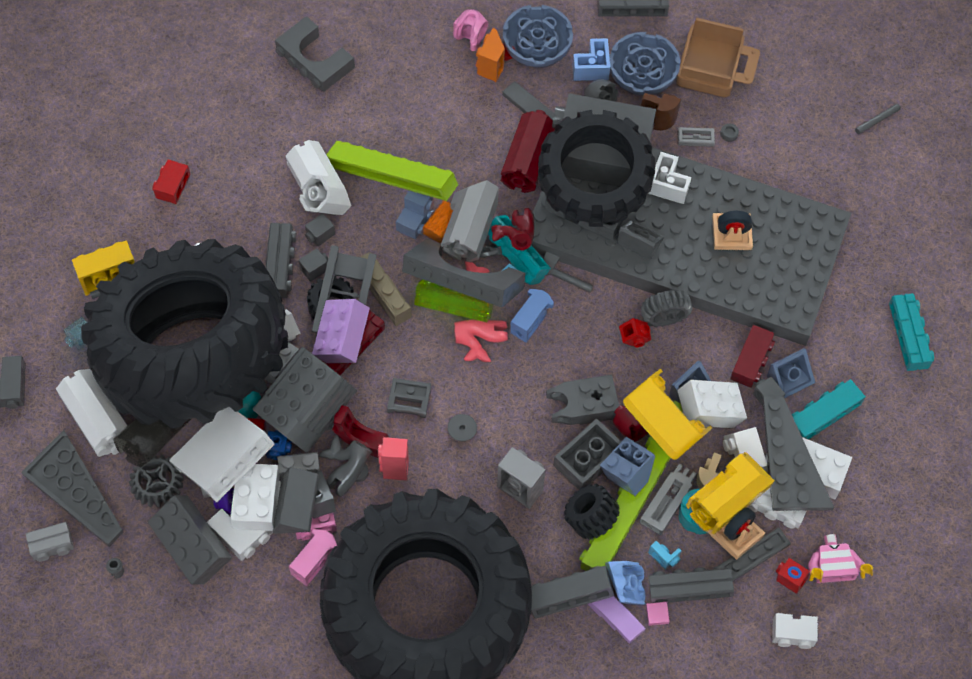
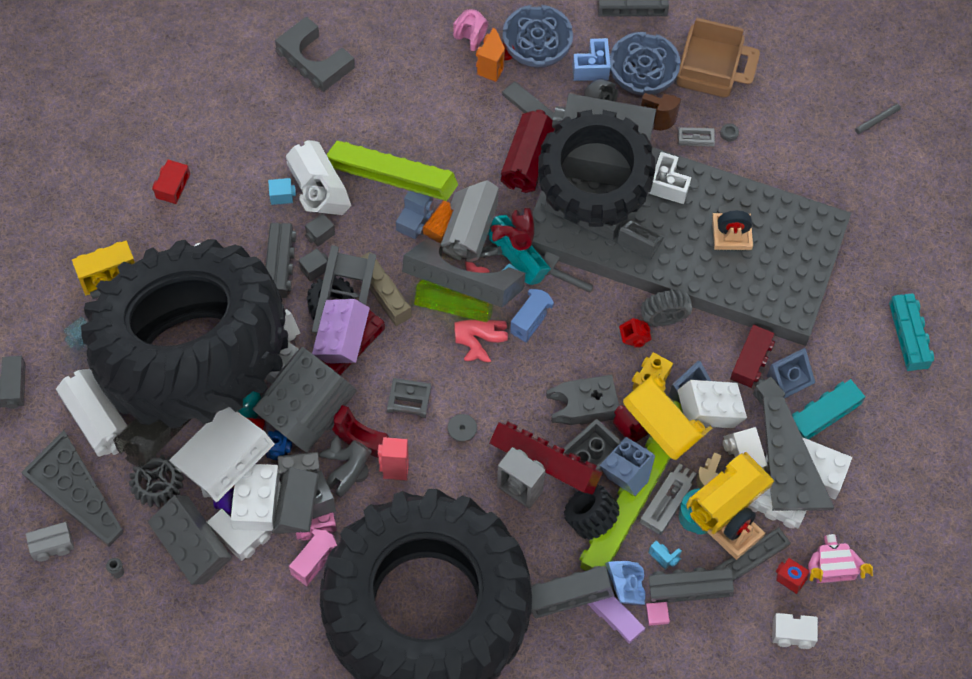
none -> medium azure brick [268,178,296,205]
none -> dark red brick [489,421,603,494]
none -> yellow brick [632,352,673,390]

